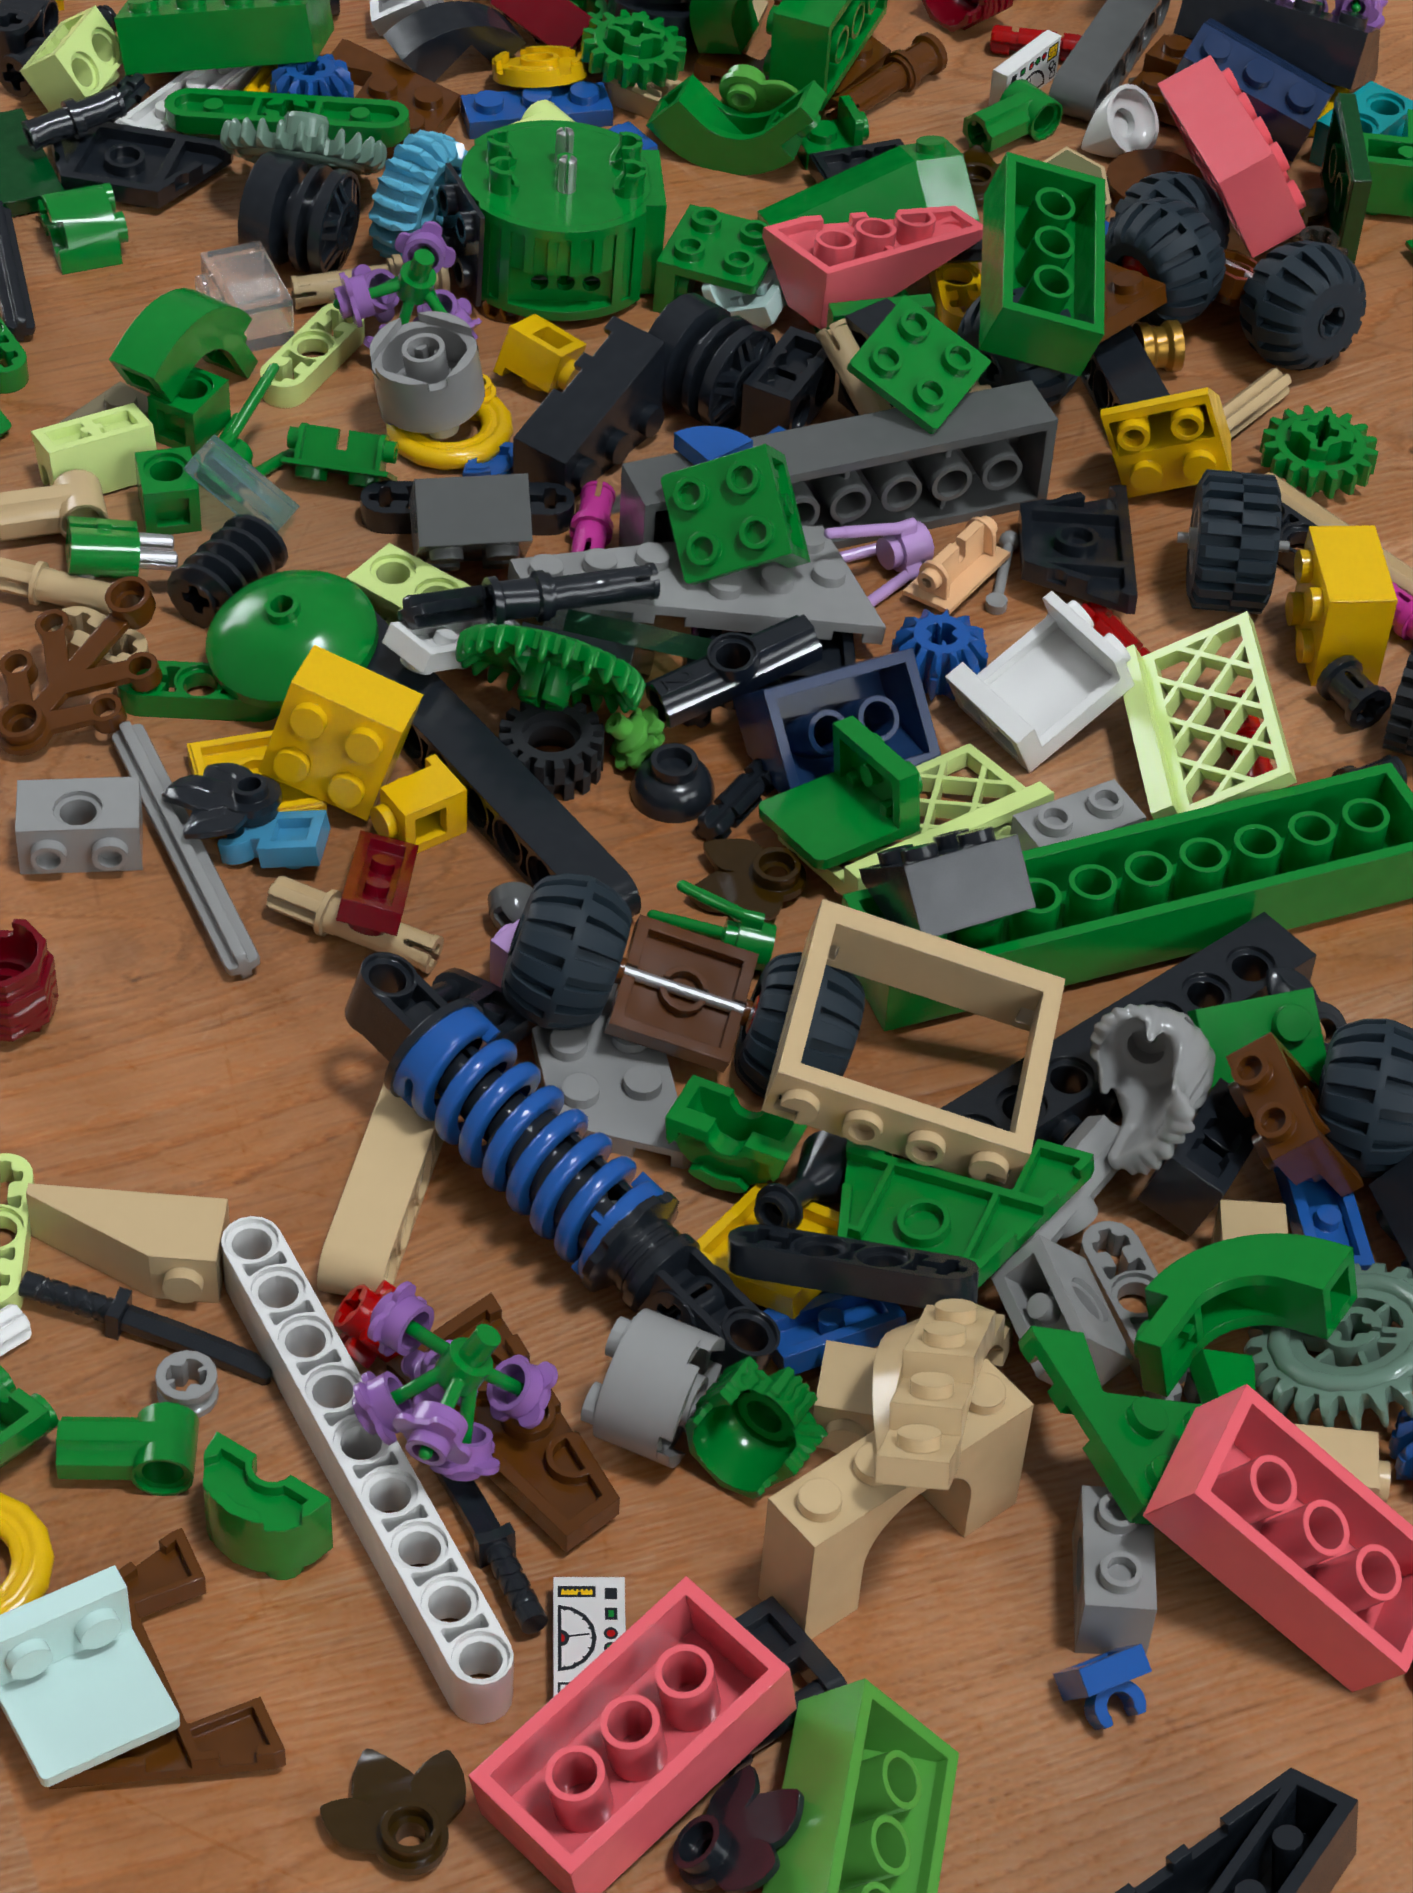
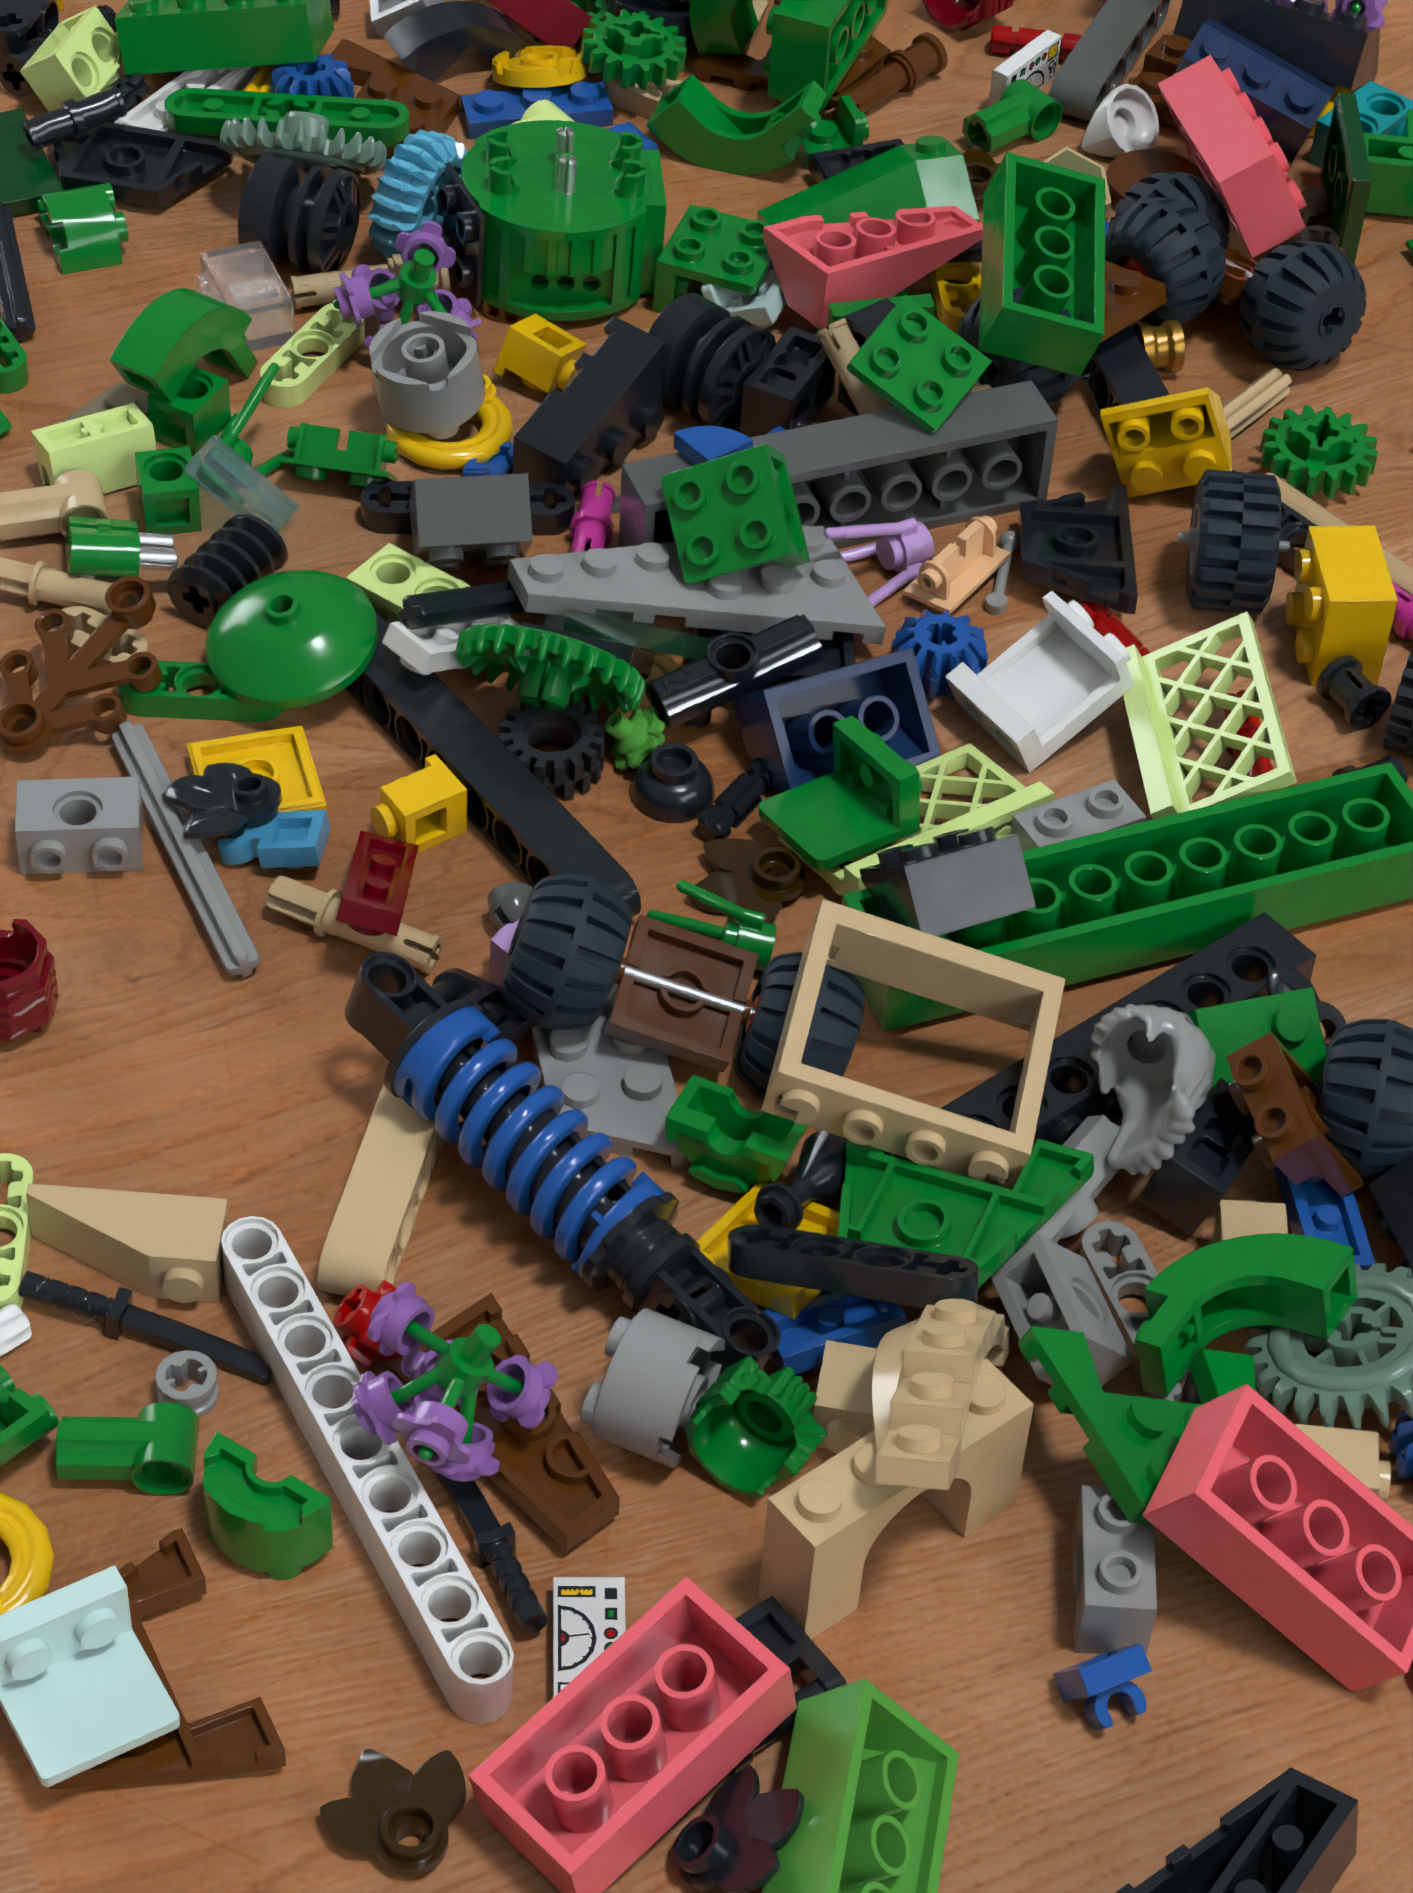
yellow brick [258,645,423,821] -> none
black pin [482,562,660,625] -> none
bright green plate [719,64,799,113] -> none

